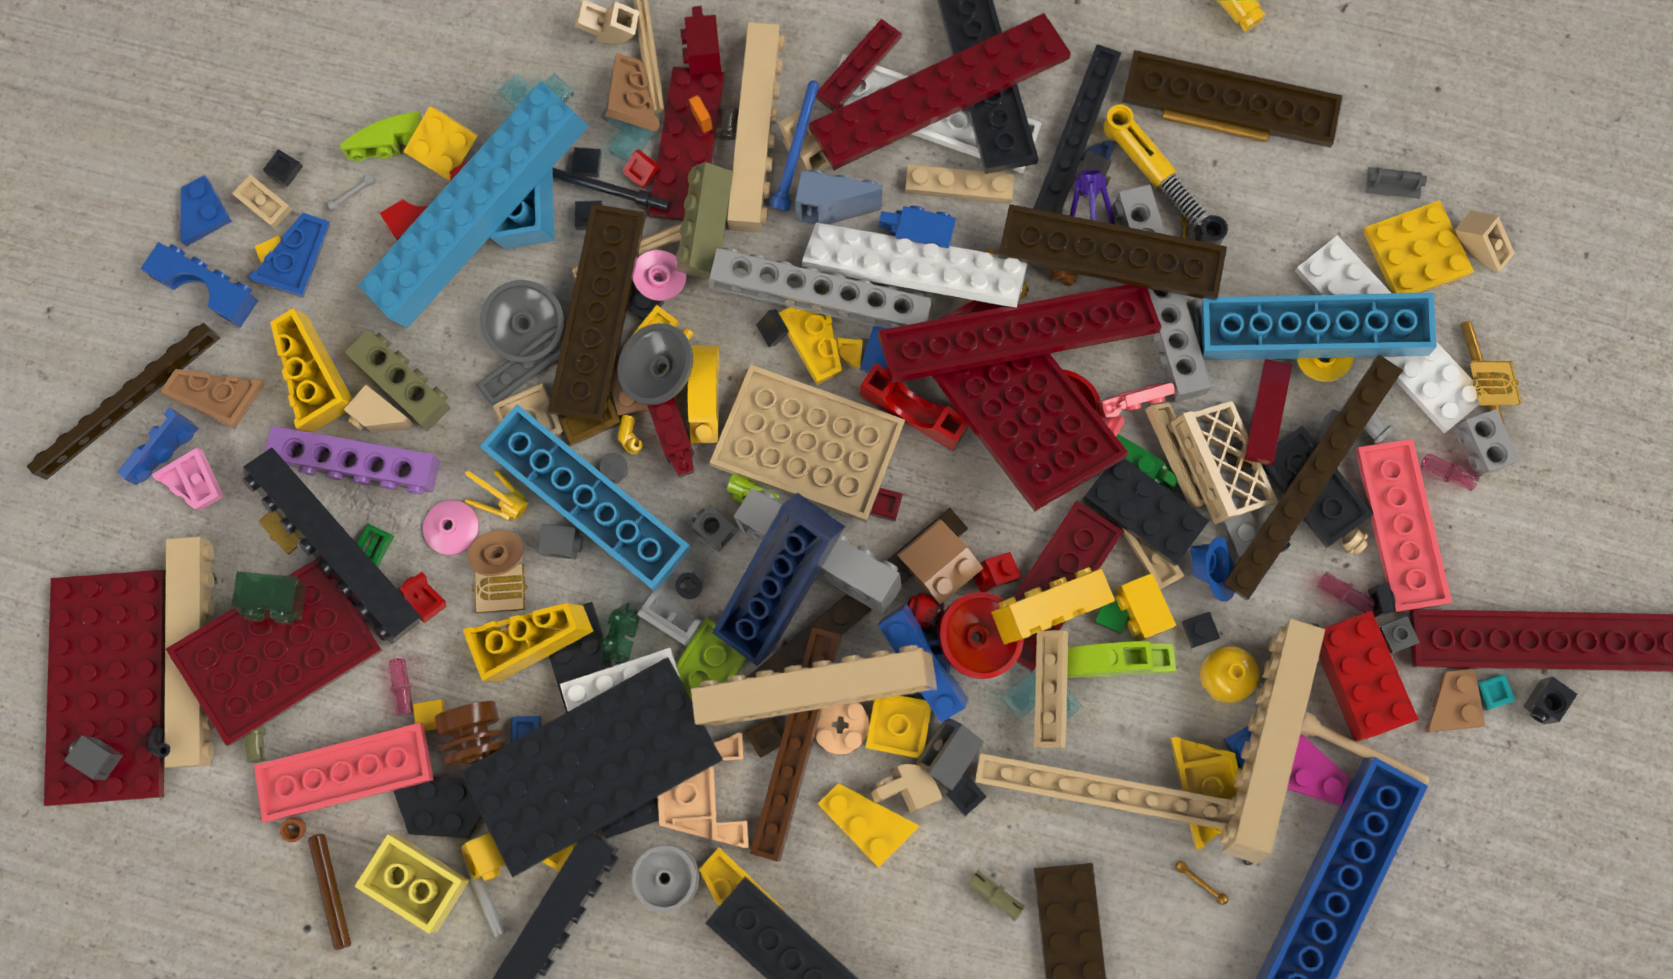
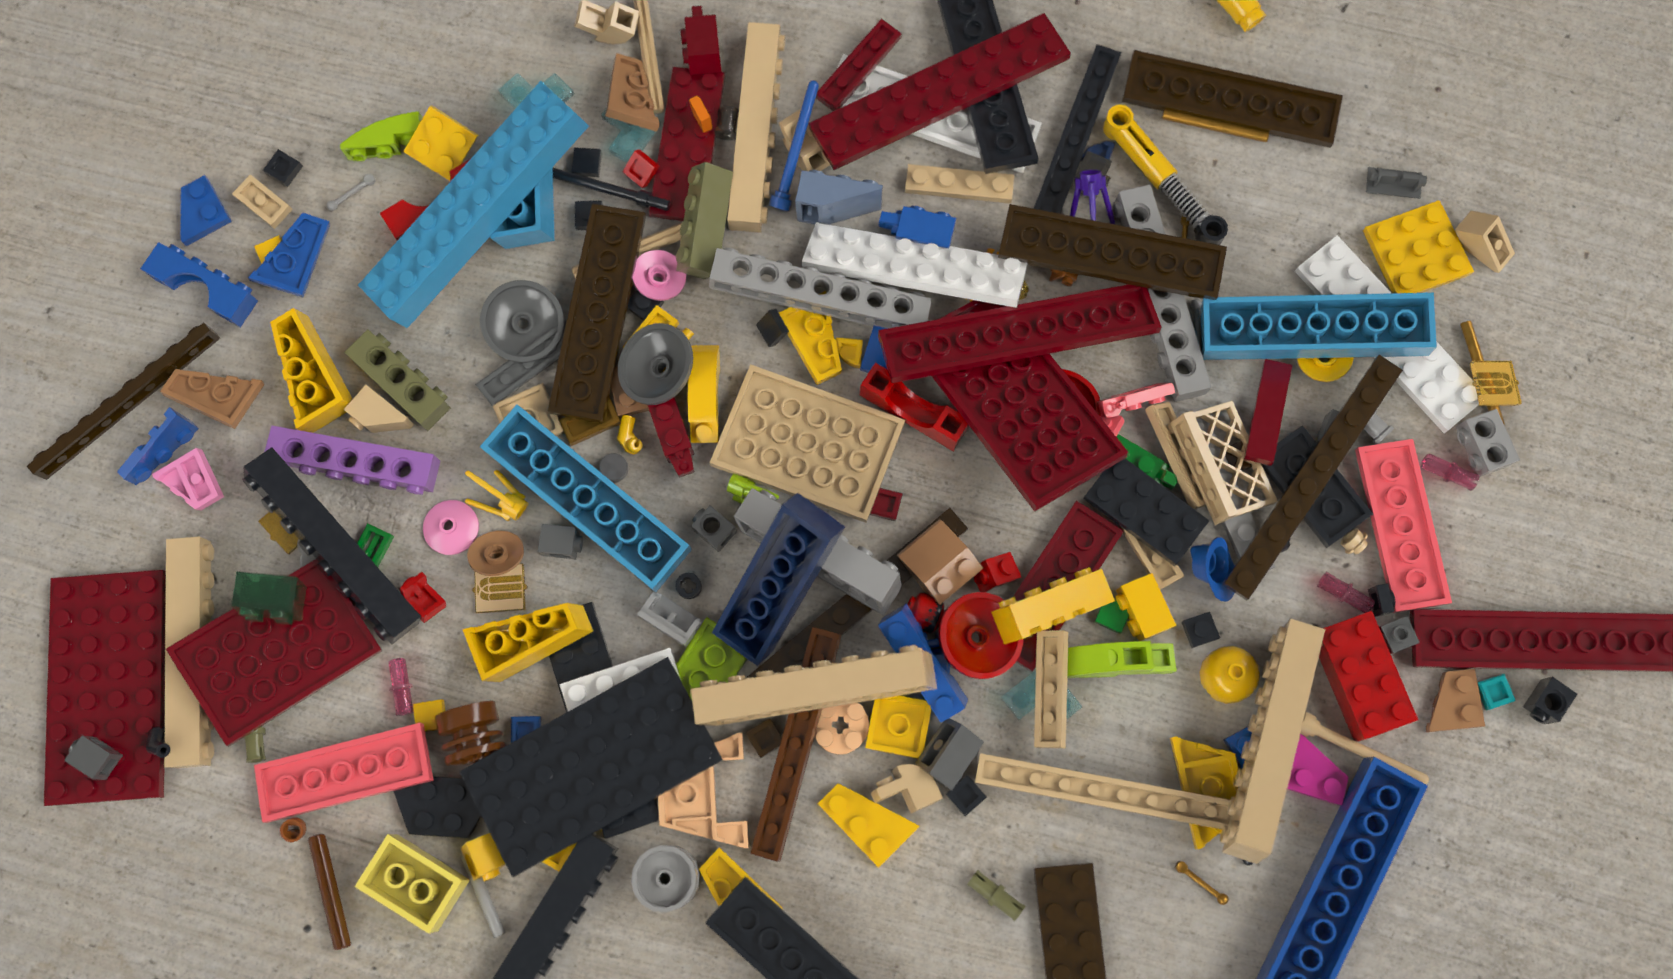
clear green hinge [601,602,640,665] -> none

